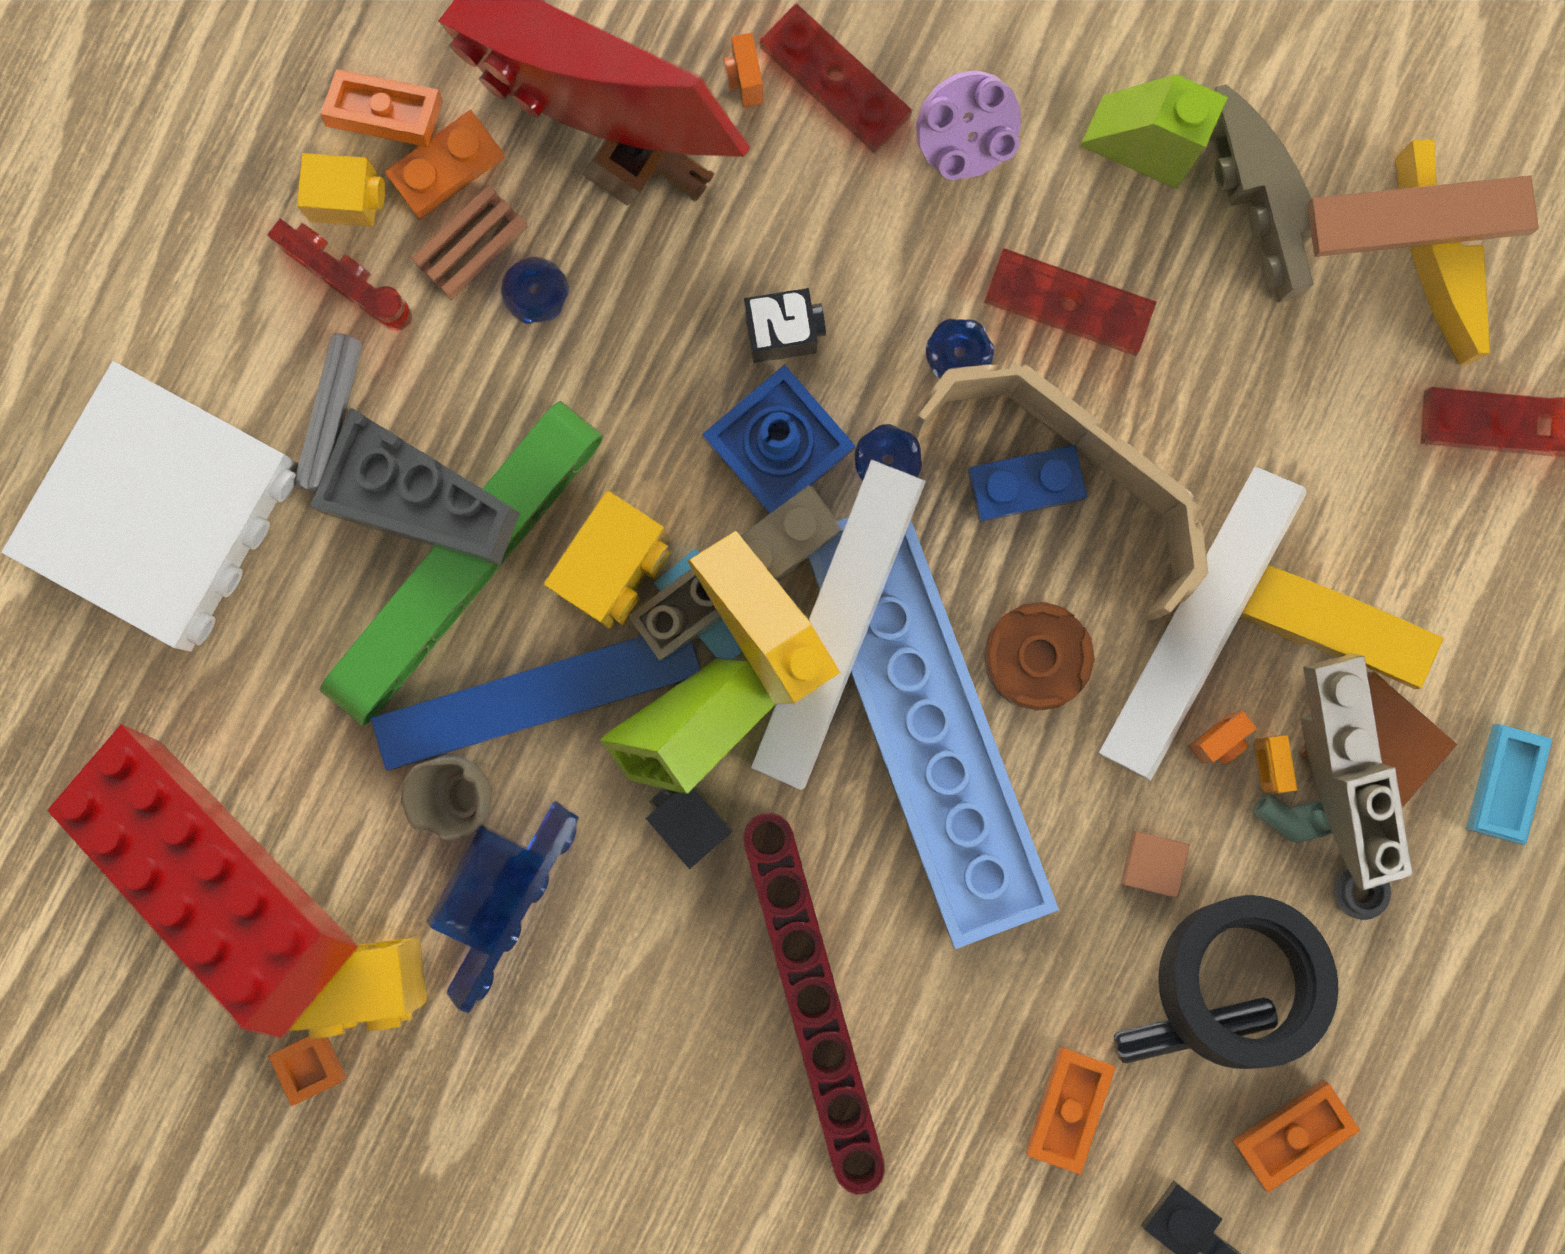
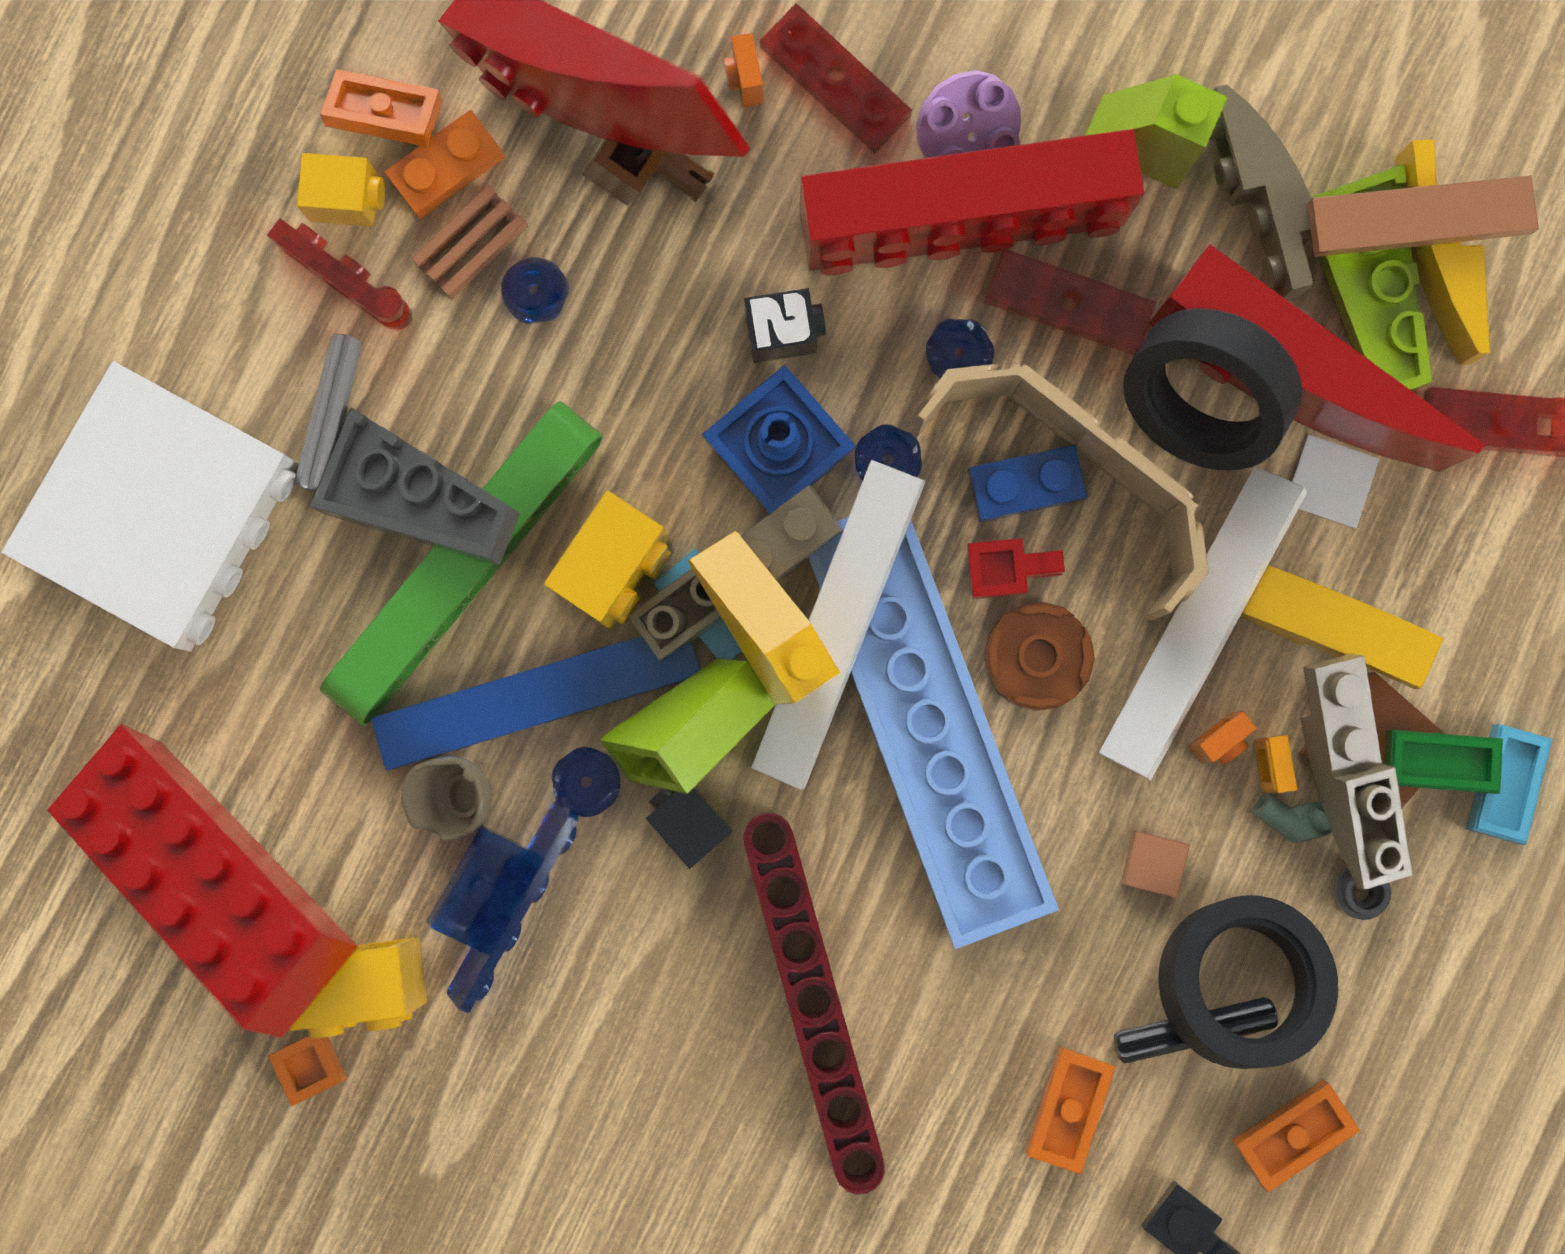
none -> clear blue plate [552,747,620,817]
none -> red brick [800,129,1144,275]
none -> red plate [967,538,1065,599]
none -> black tyre [1123,308,1302,471]
none -> red slope [1148,244,1485,472]
none -> white sticker [1292,434,1380,529]
none -> lime wing [1311,164,1432,391]
none -> green tile [1384,730,1503,794]

